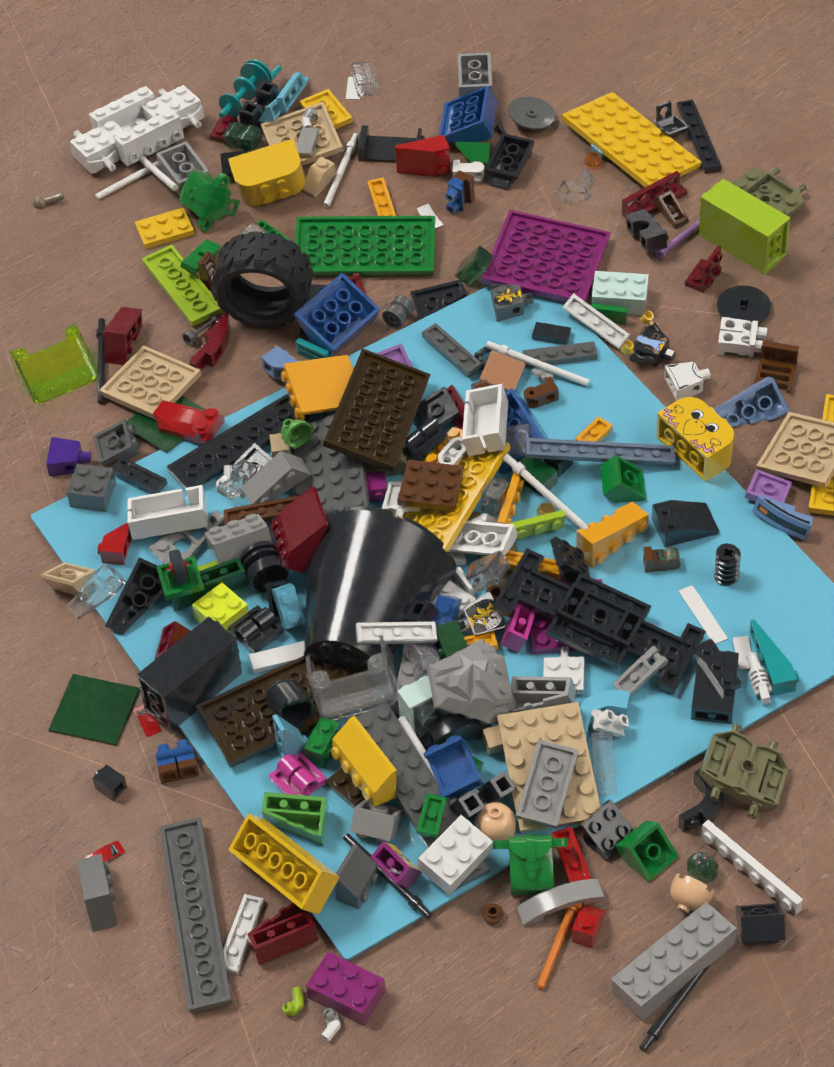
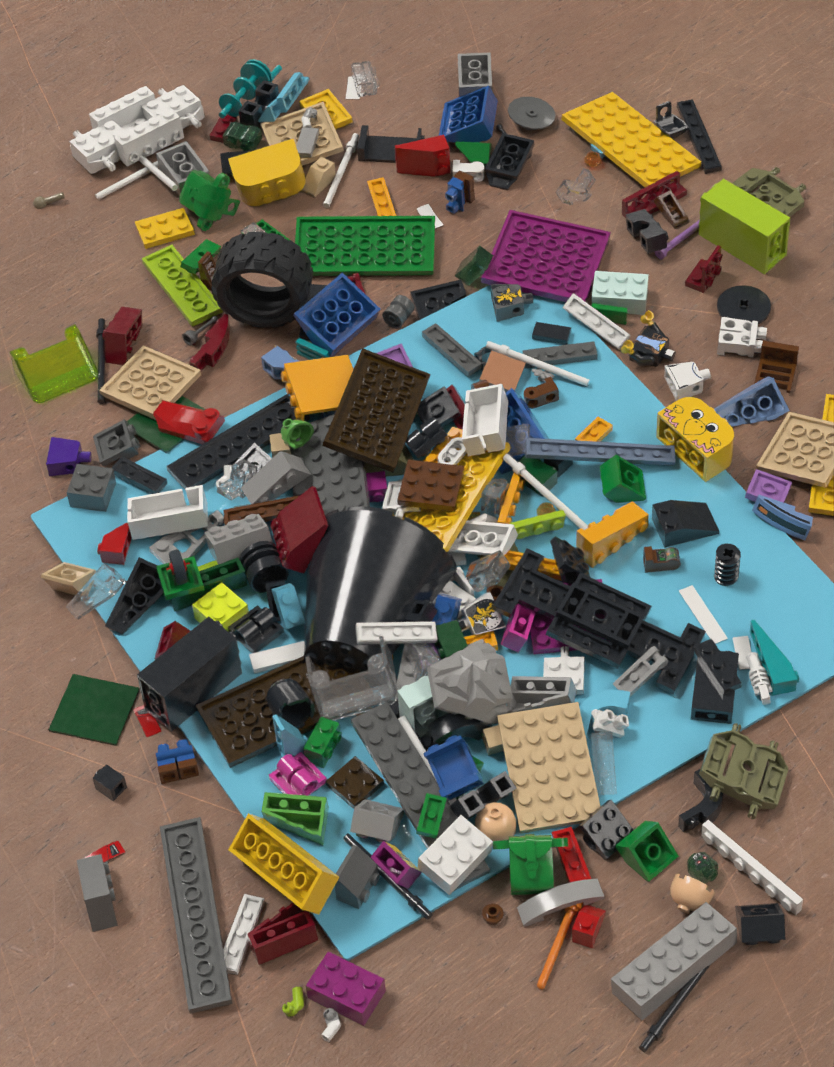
yellow slope [331,716,397,807] -> none
light grey plate [516,739,579,829] -> none

